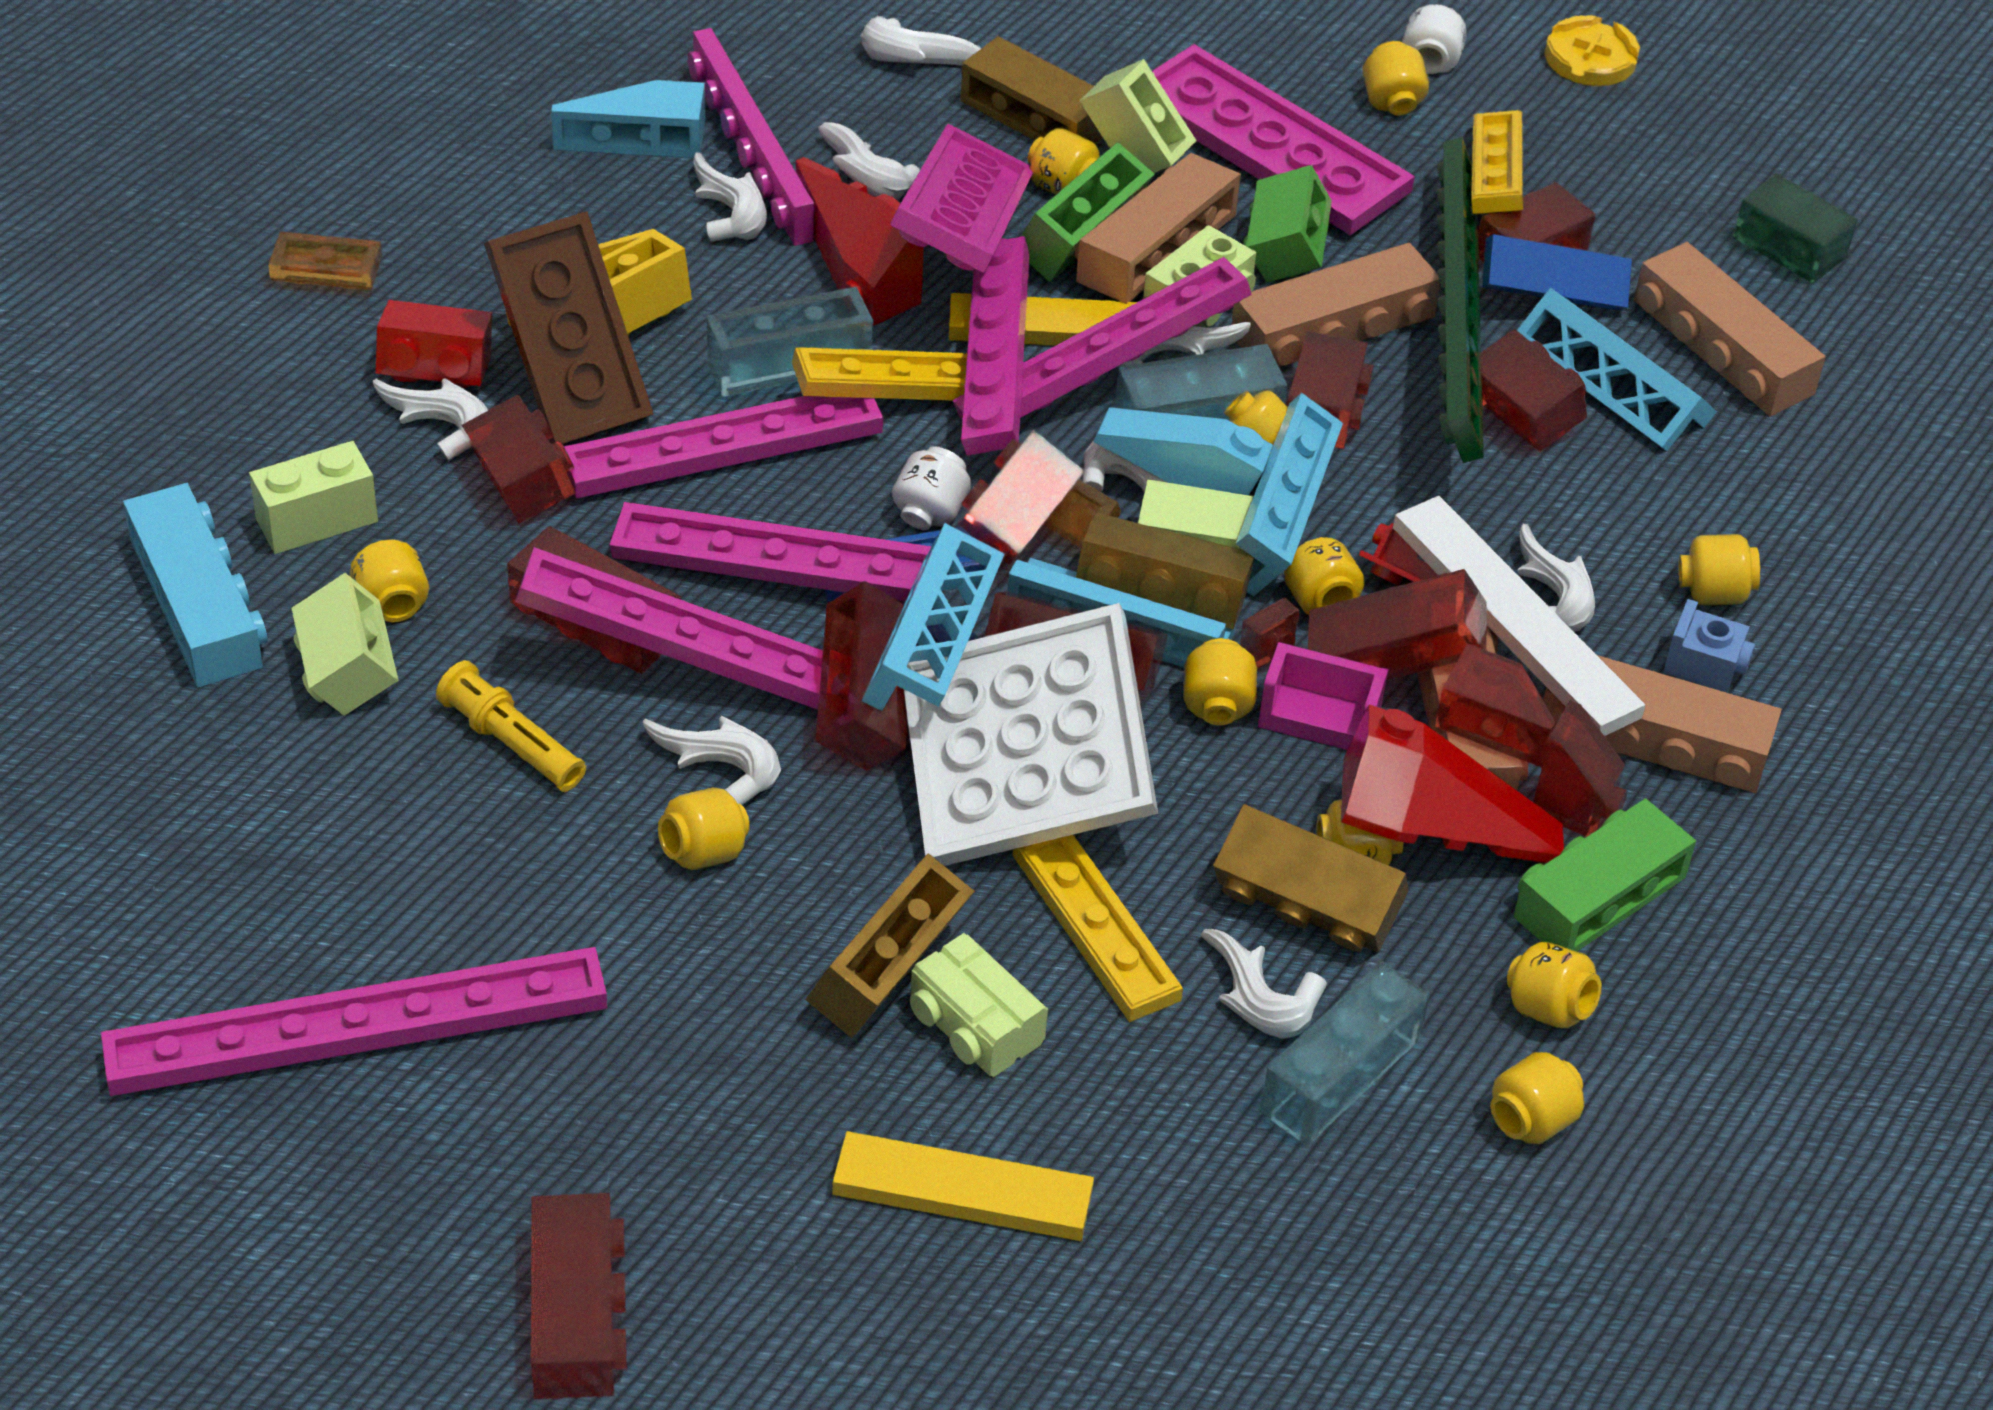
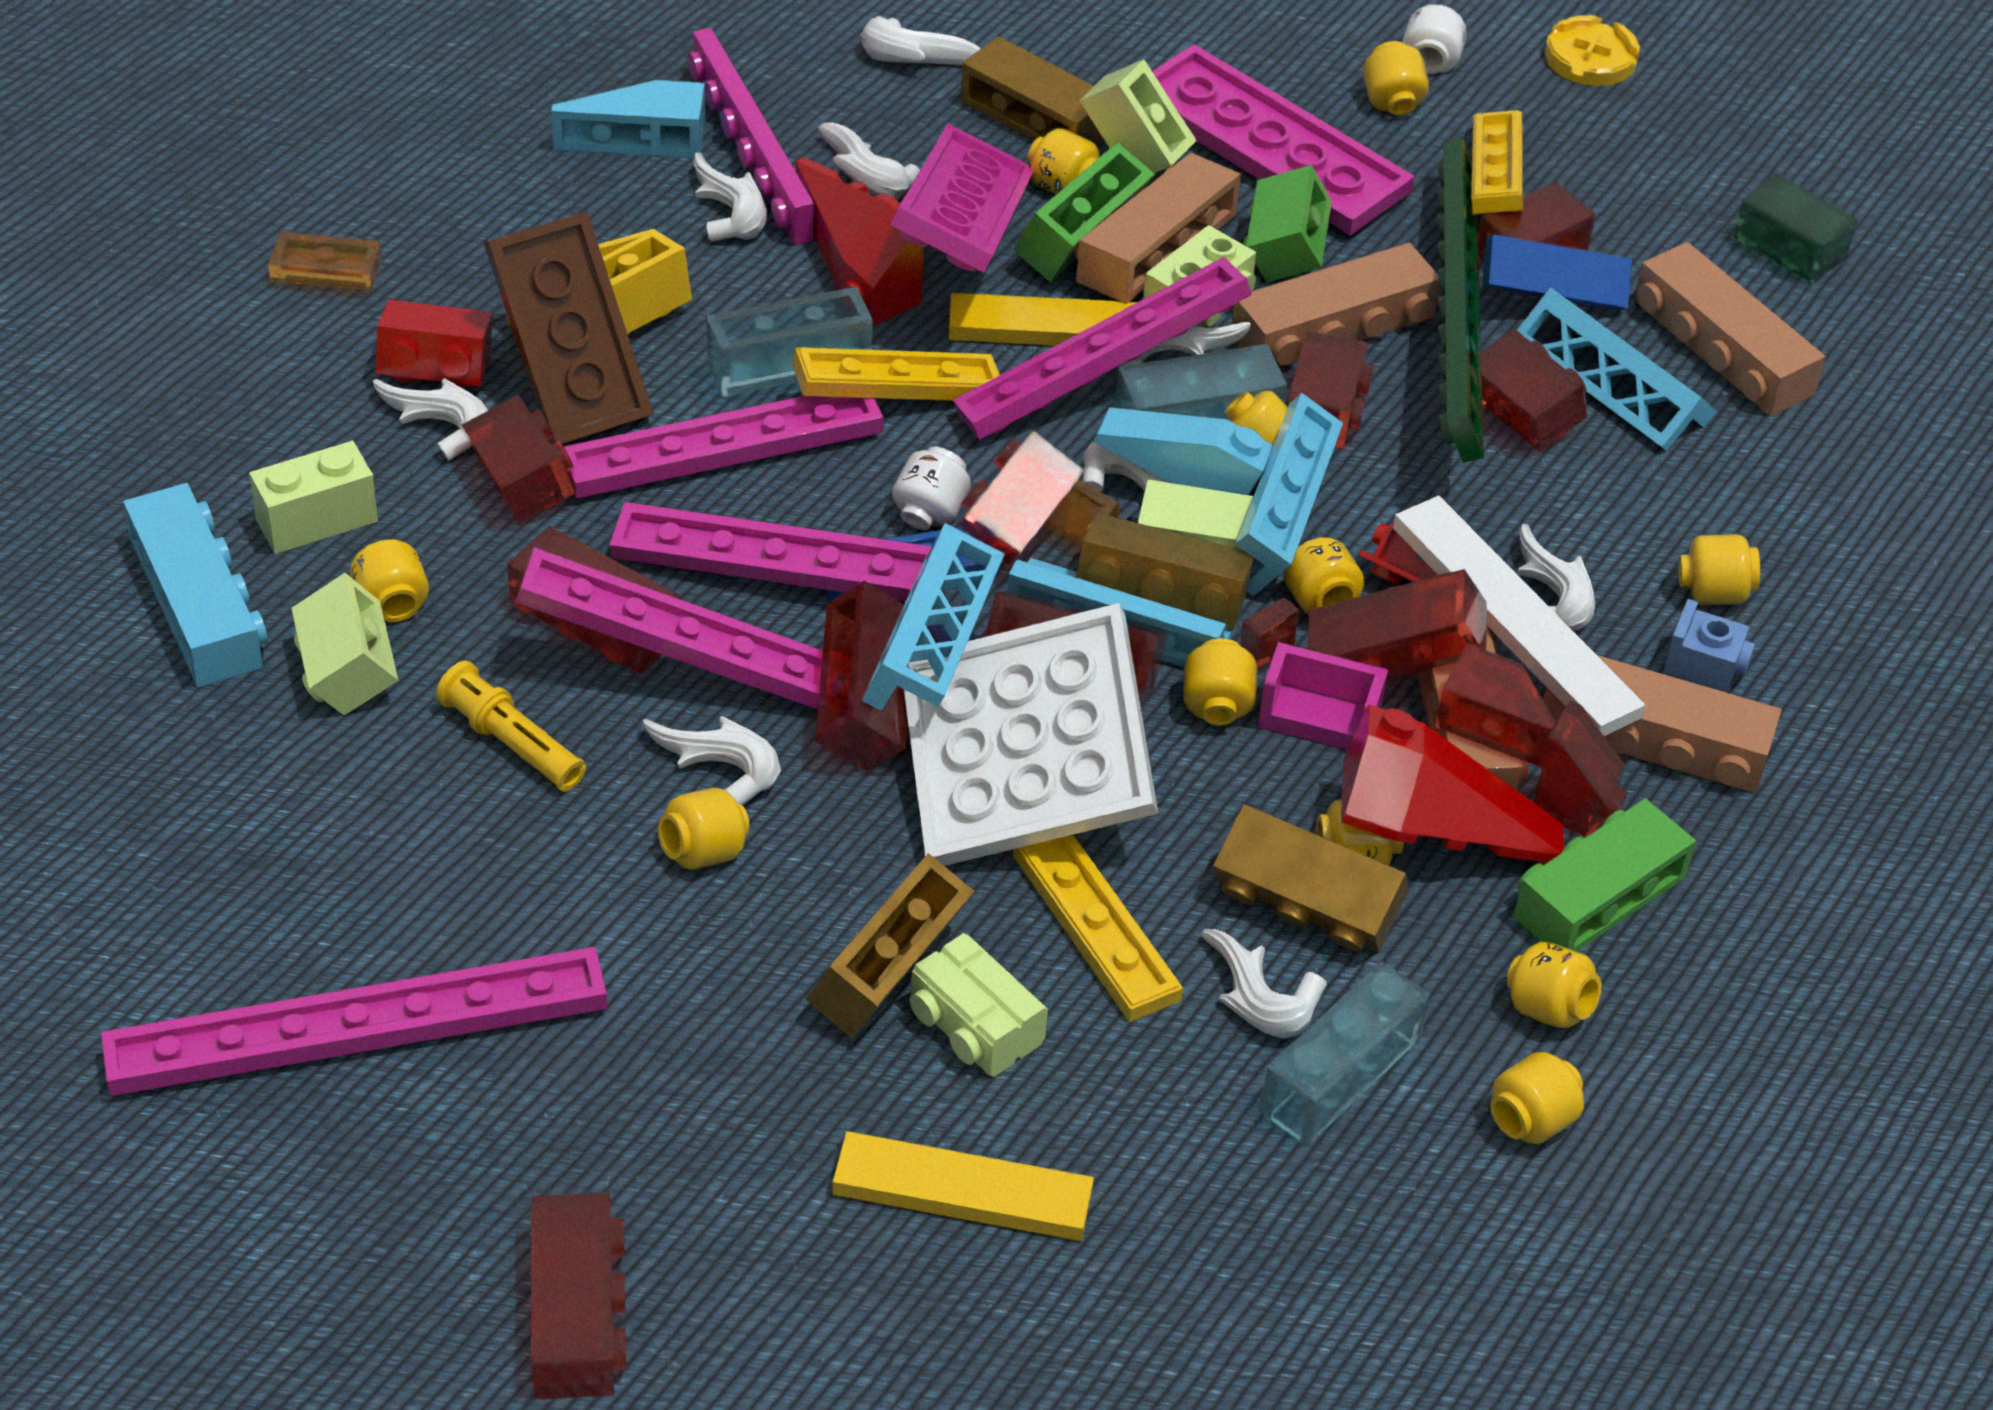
dark pink plate [961,236,1029,456] -> none

